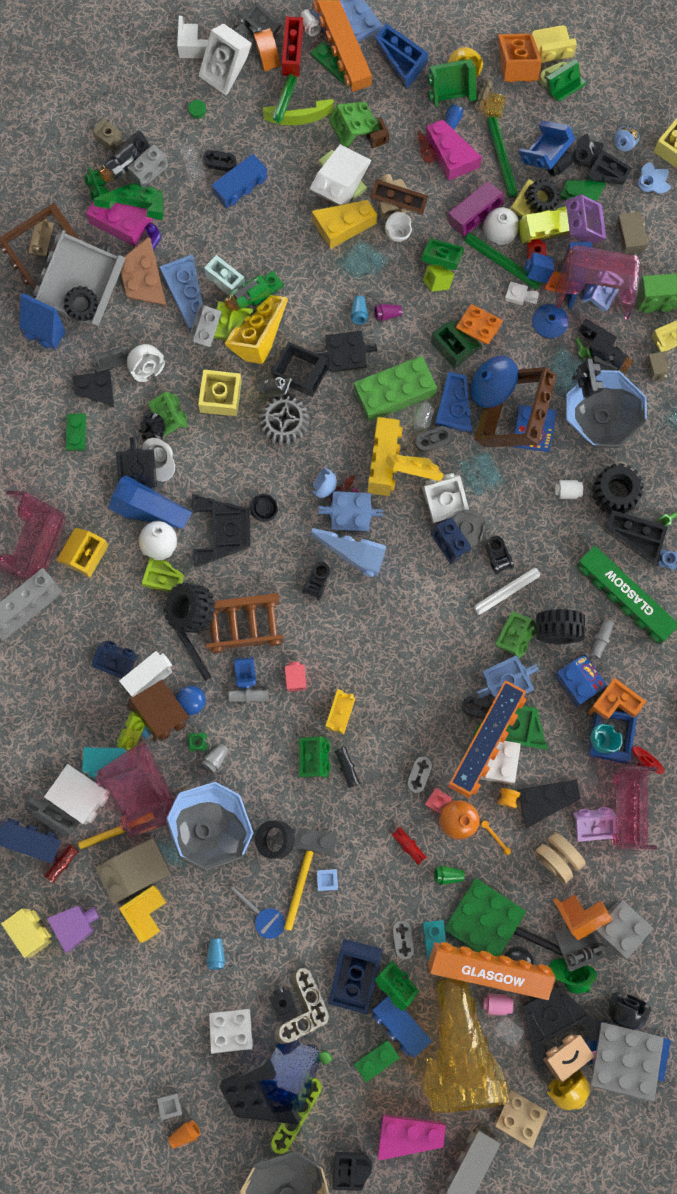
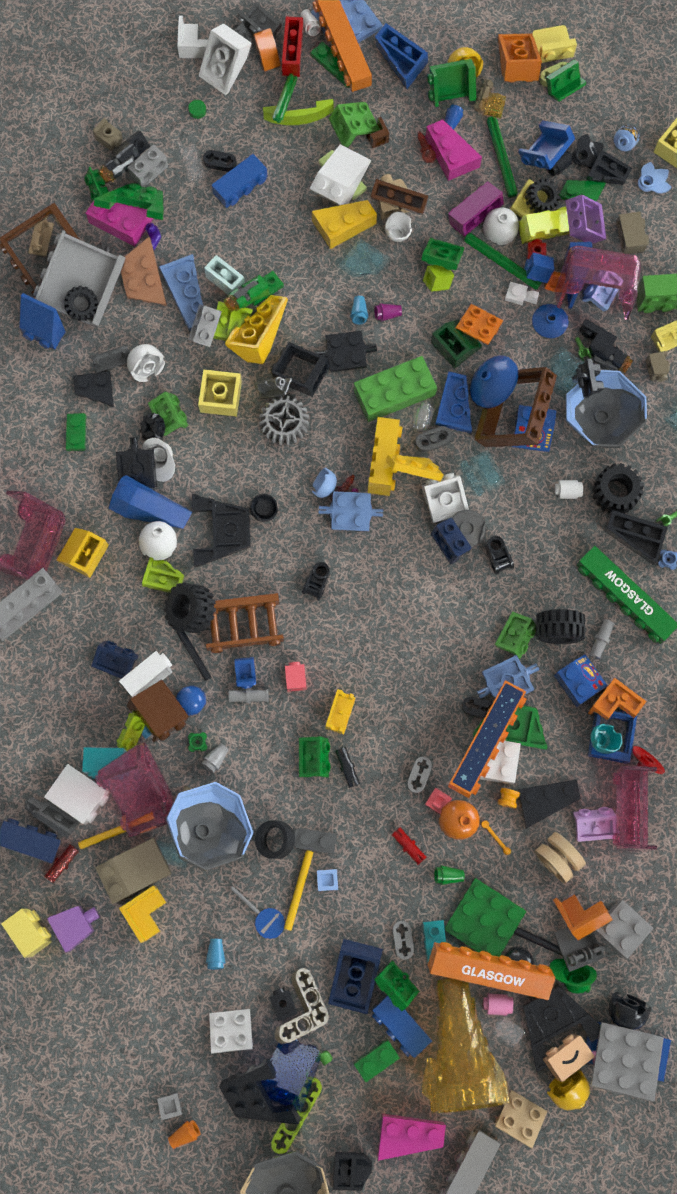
light blue wedge [311,528,386,577] -> none
white axle [474,568,540,615] -> none

